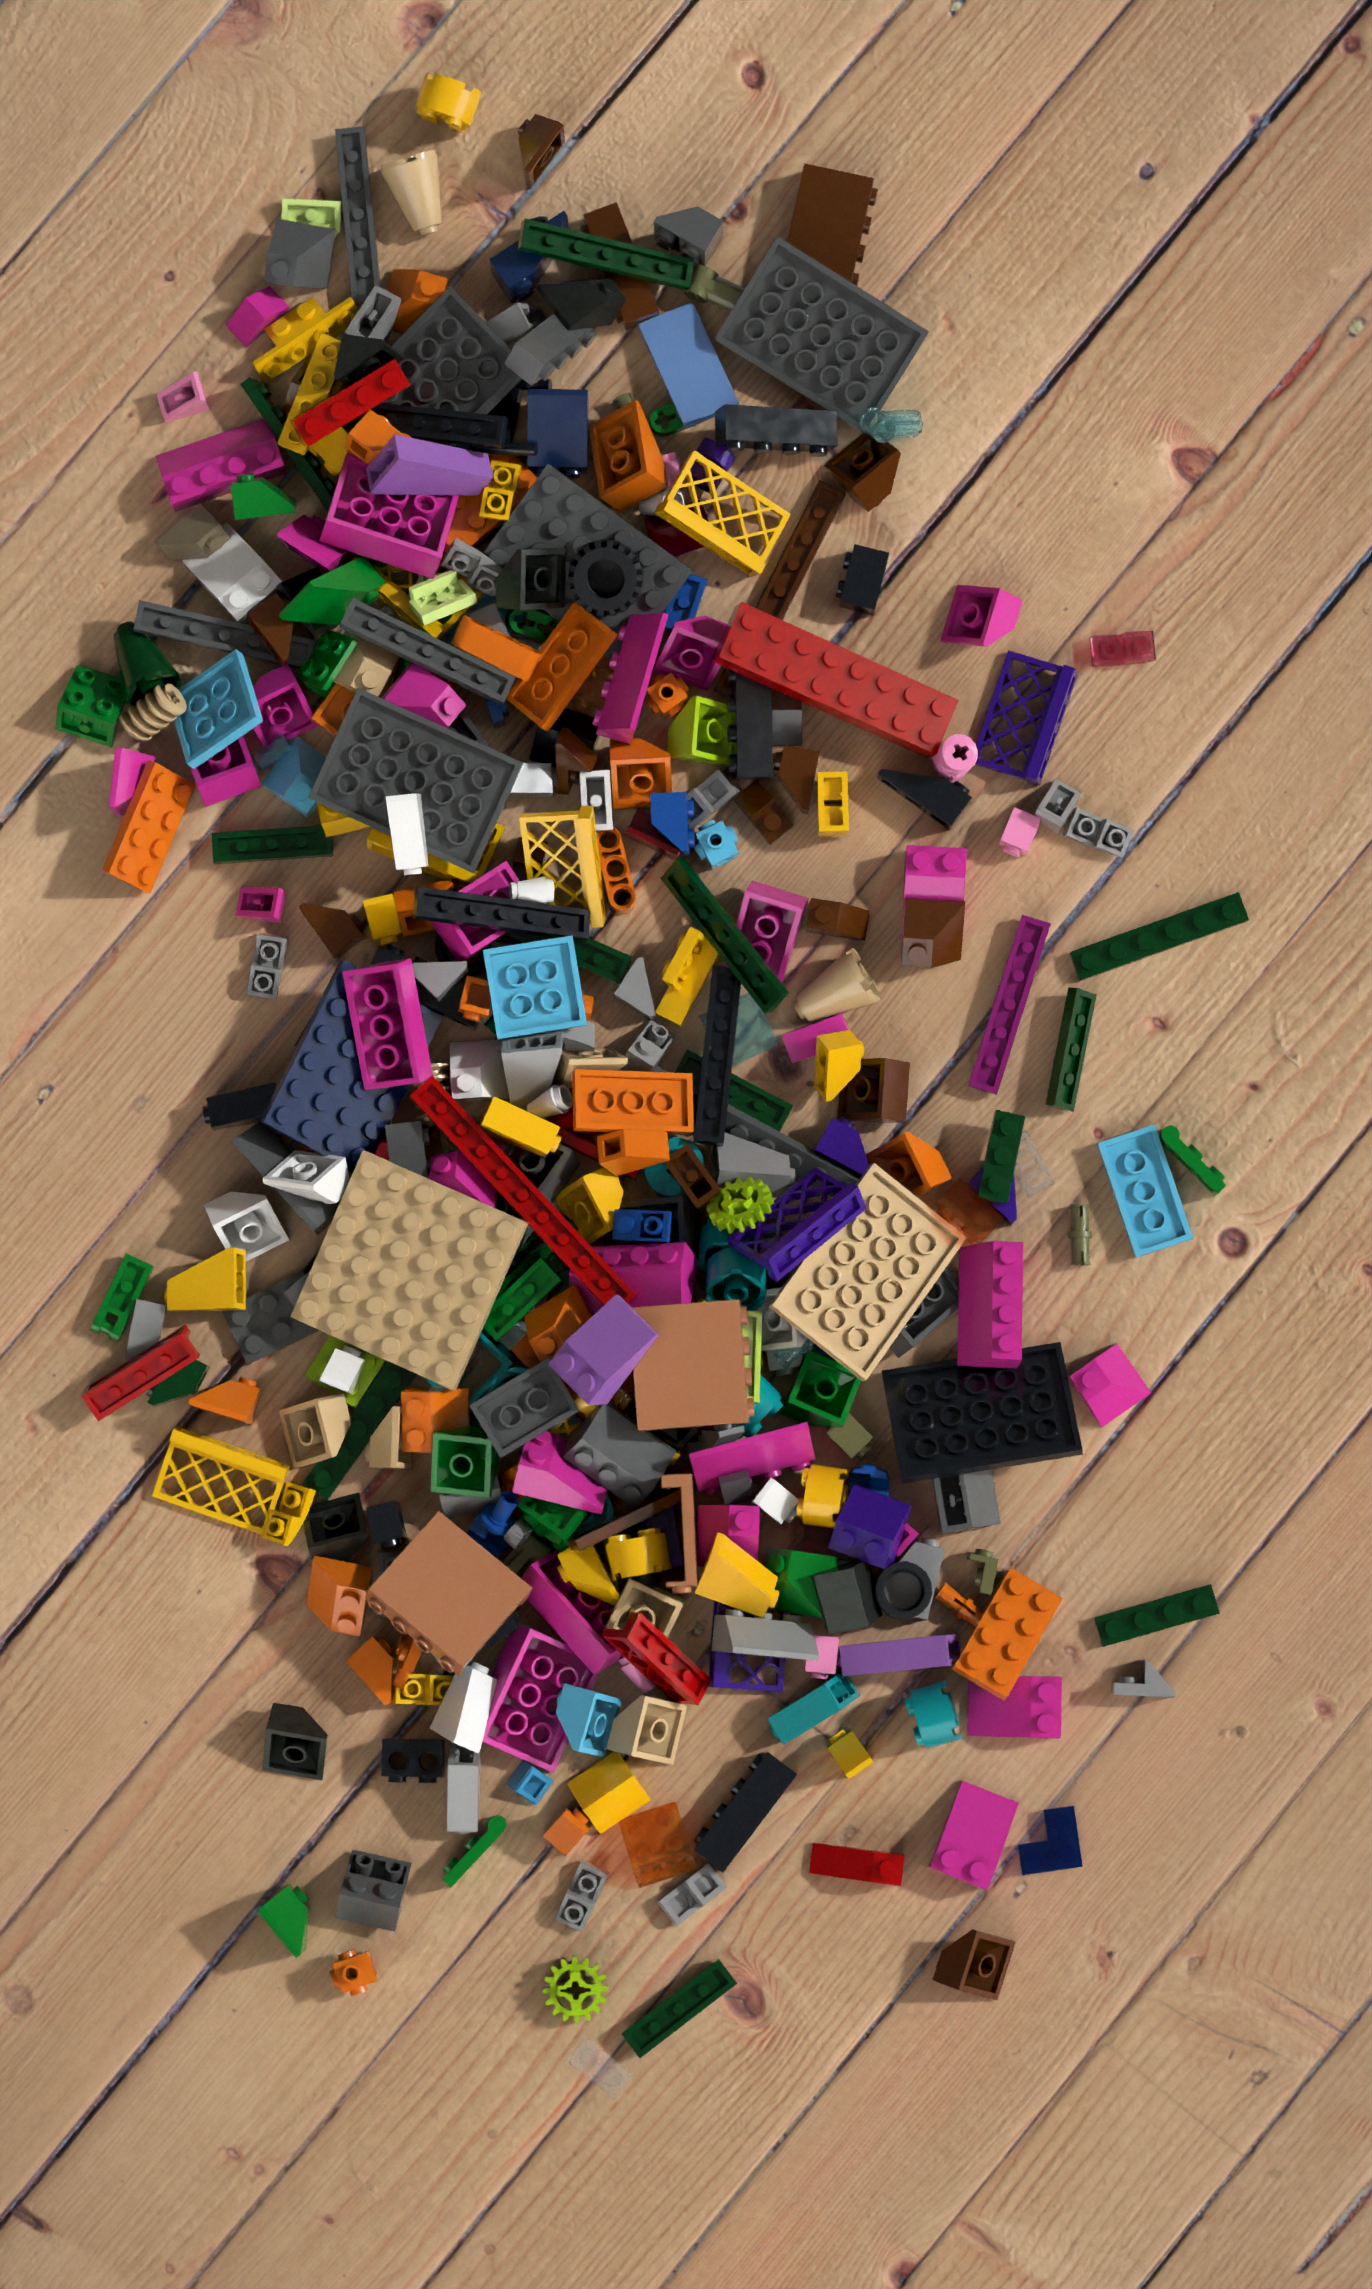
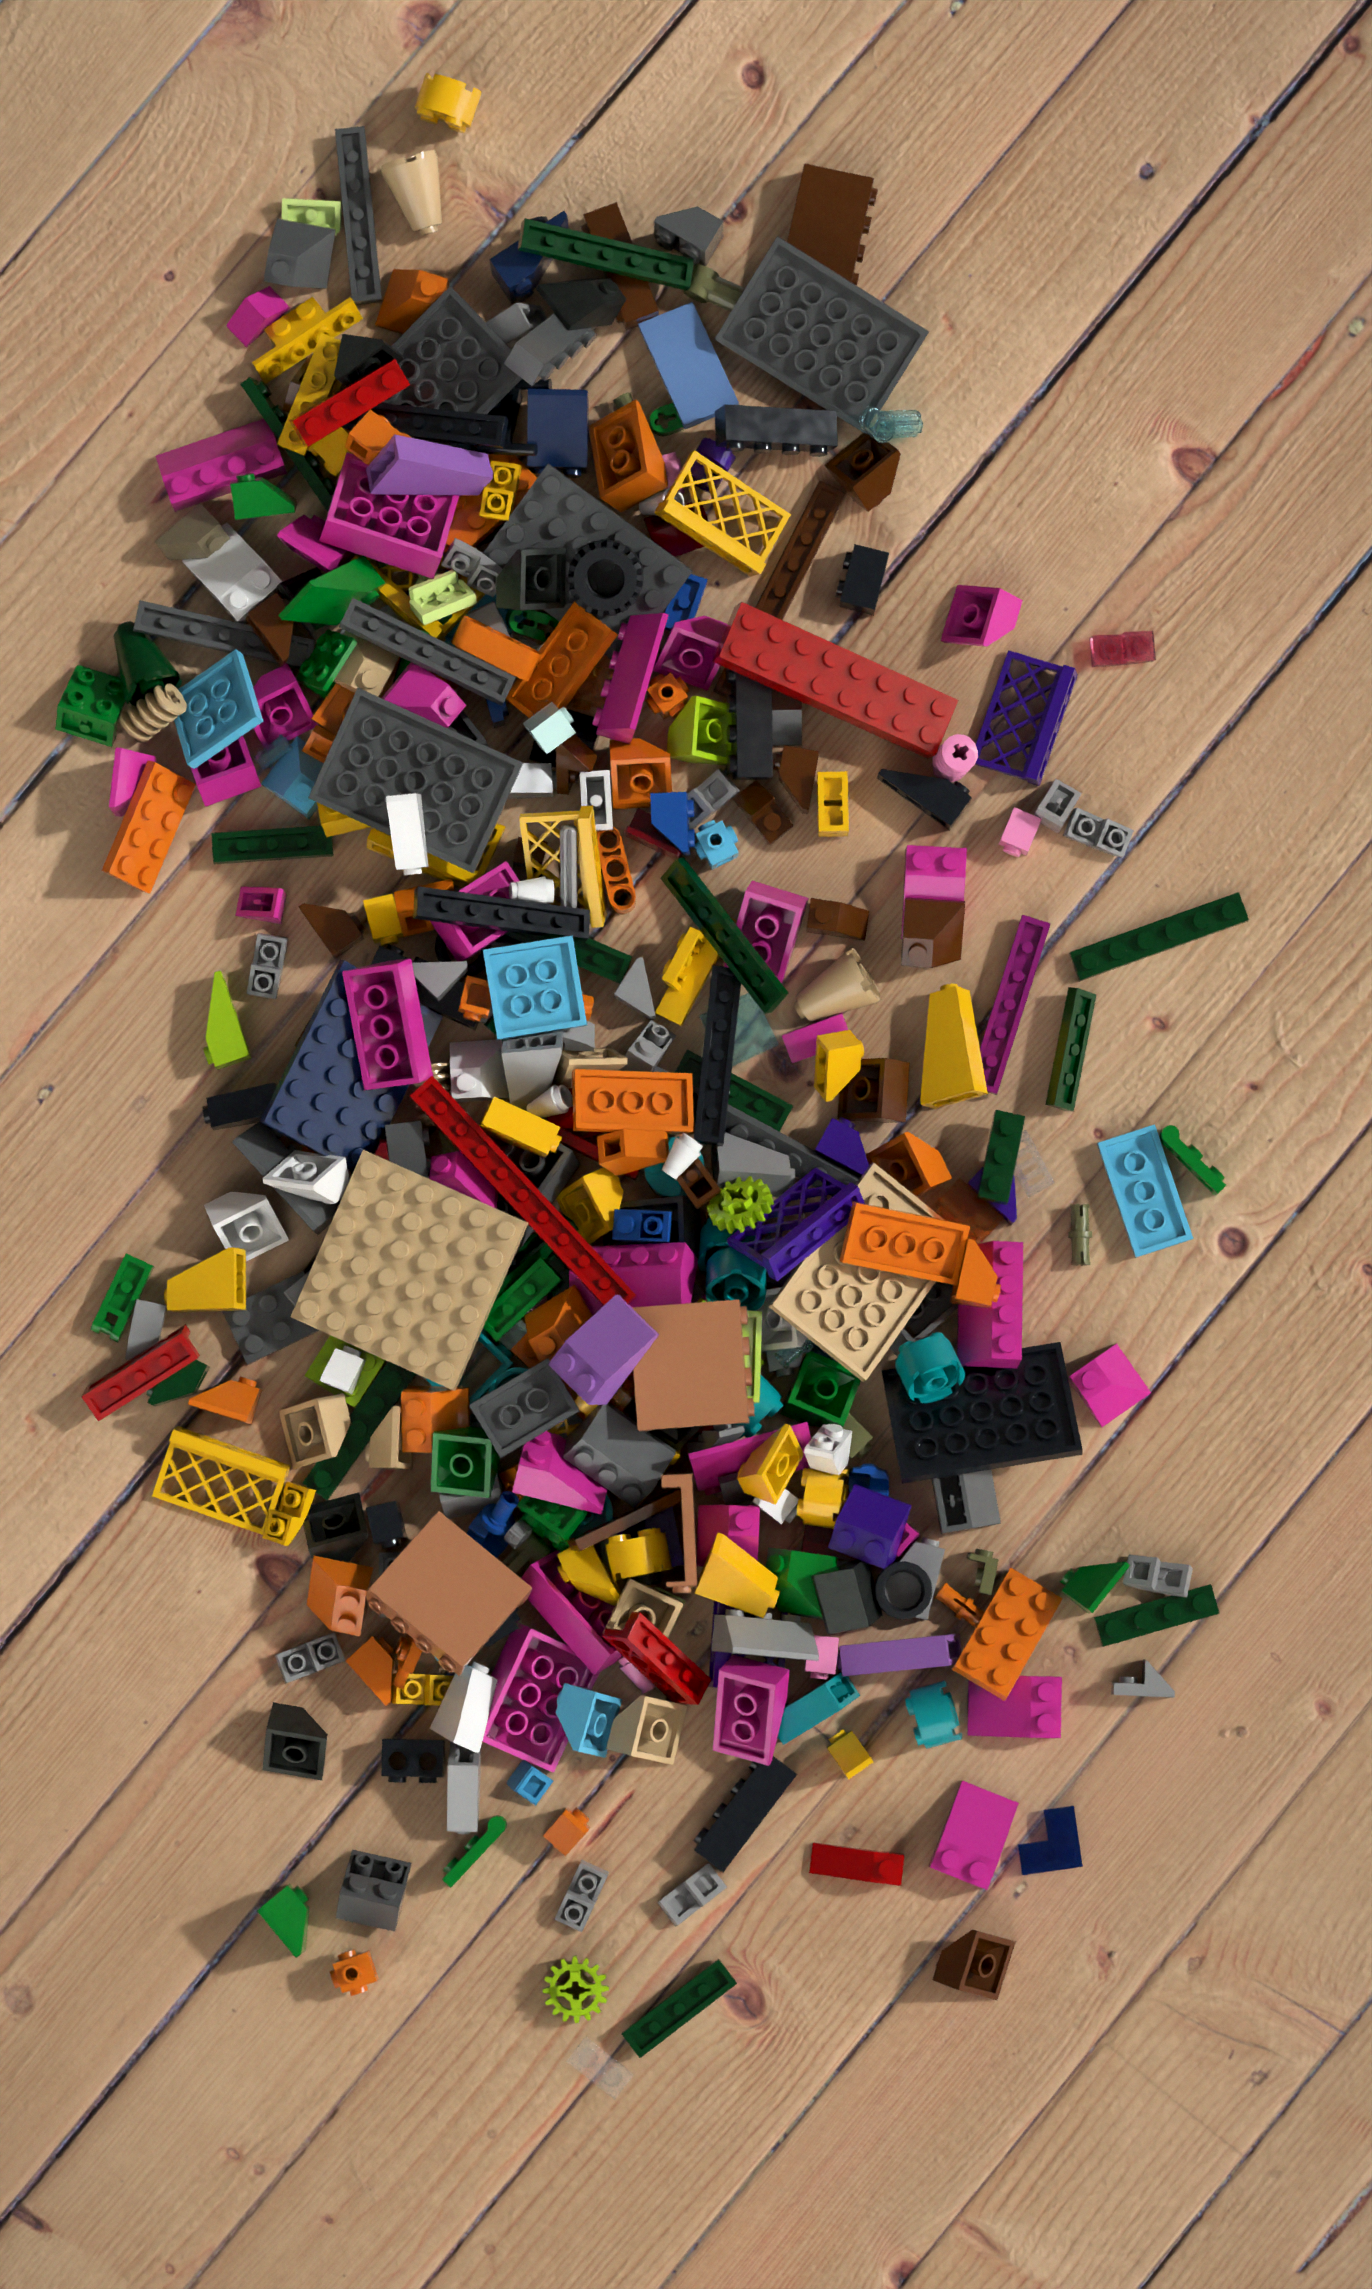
bright pink slope [157,372,209,422] -> none
light grey slope [344,285,401,341] -> none
reddish brown slope [517,114,565,189] -> none
yellow slope [567,1751,651,1834] -> none
clear orange bracket [619,1802,697,1888] -> none
none -> lime slope [203,971,252,1070]
none -> light grey slope [275,1632,345,1684]
none -> orange bracket [302,724,336,763]
none -> light aqua brick [523,702,576,754]
none -> light grey axle [560,825,578,908]
none -> white cone [661,1133,703,1179]
none -> dark pink slope [713,1655,789,1766]
none -> yellow slope [737,1423,804,1505]
none -> white slope [804,1424,852,1475]
none -> orange plate [839,1201,970,1285]
none -> teal brick [895,1332,965,1403]
none -> yellow slope [920,984,988,1109]
none -> orange slope [950,1239,1001,1308]
none -> green slope [1060,1562,1130,1613]
none -> light grey slope [1123,1554,1193,1597]

